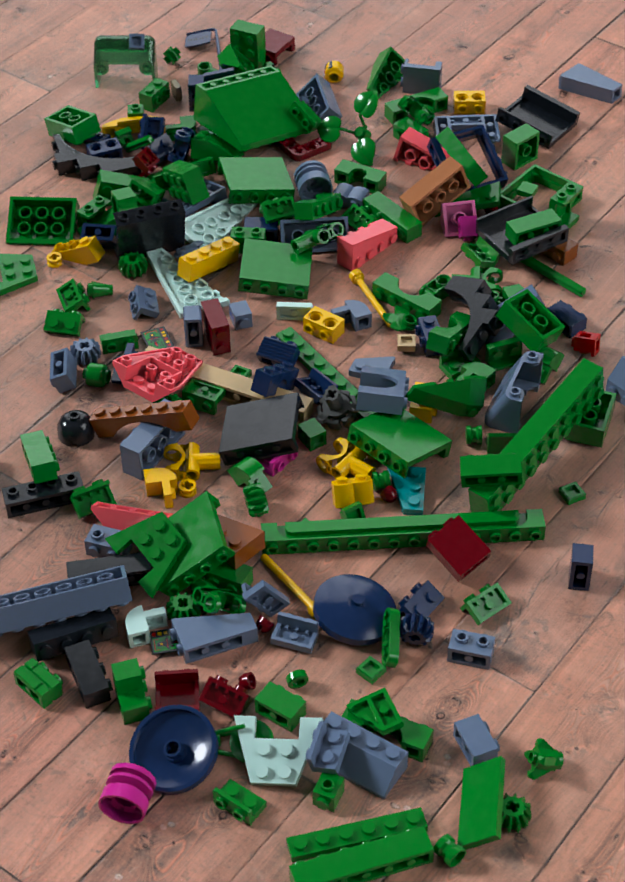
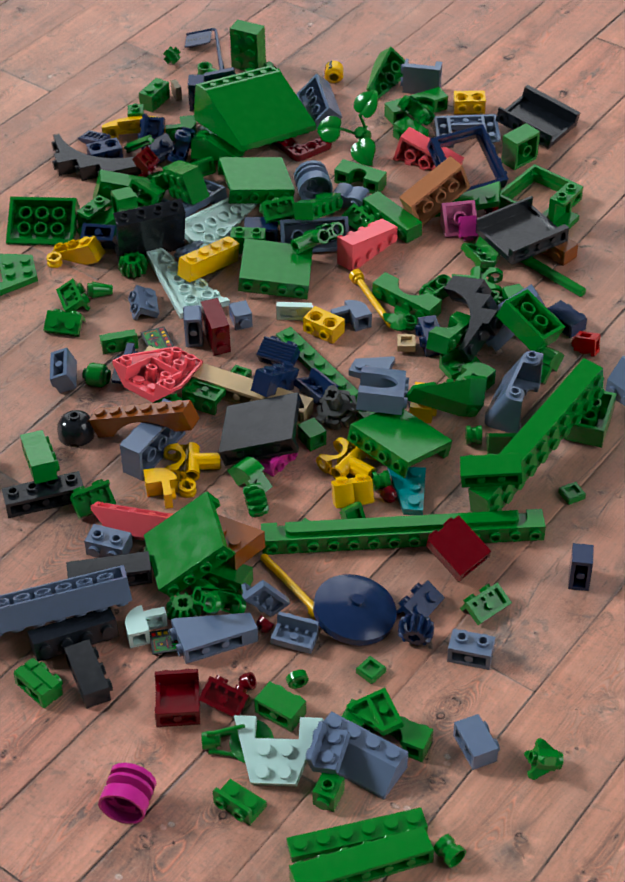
green brick [44,105,101,145] -> none
sand blue gear [70,337,101,366] -> none
clear green windscreen [94,35,158,88] -> none
green wing [105,512,188,598] -> none
green brick [111,658,153,725] -> none
green tile [114,126,134,148] -> none
sand blue tile [129,33,145,50] -> none
dark blue dish [129,705,219,795] -> none
green slope [217,43,254,74] -> none
panel [265,28,295,66] -> none
green bracket [289,100,322,133] -> none
green beam [382,607,400,668] -> none
green beam [436,127,488,187] -> none
green tile [457,756,506,850] -> none
green bracket [485,337,522,371] -> none
green gear [501,792,532,834] -> none
green brick [505,208,562,245] -> none
green tile [517,181,539,198] -> none
sand blue slope [558,63,623,104] -> none

